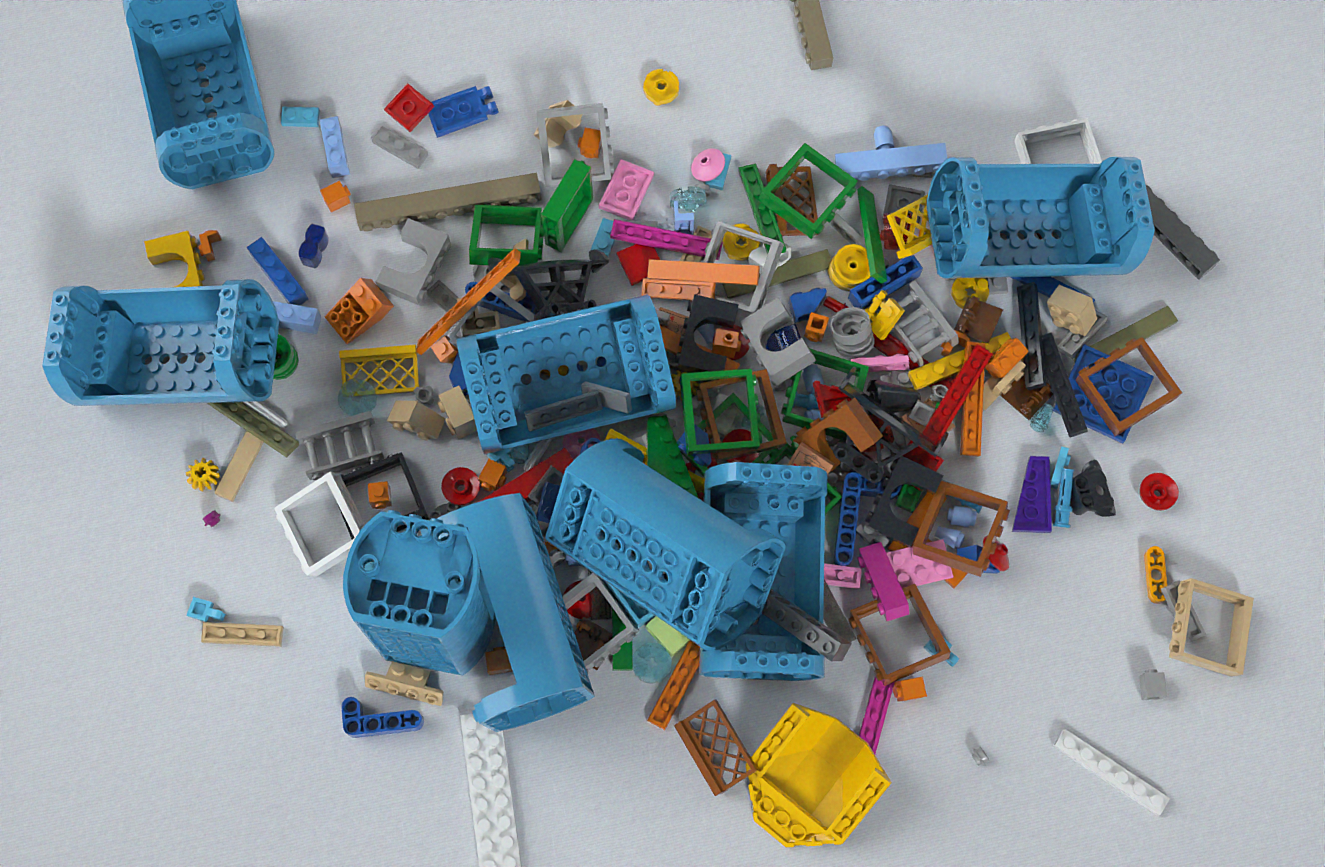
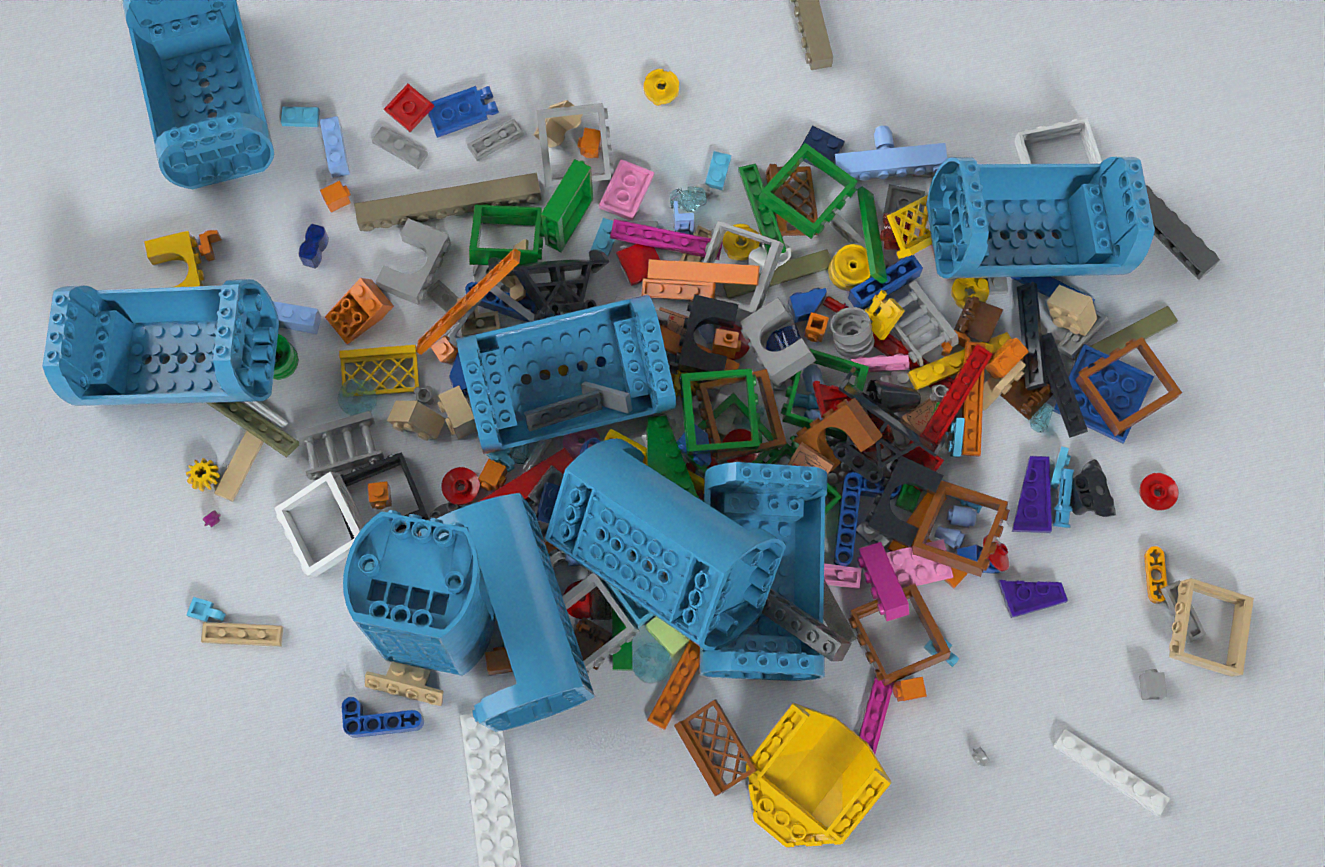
blue brick [246,237,309,306] -> none
bright pink dish [691,148,725,182] -> none
light grey plate [909,400,935,426] -> none
none -> light grey tile [467,119,524,161]
none -> dark blue plate [801,125,845,169]
none -> medium azure plate [948,418,965,457]
none -> dark purple wing [998,580,1068,618]

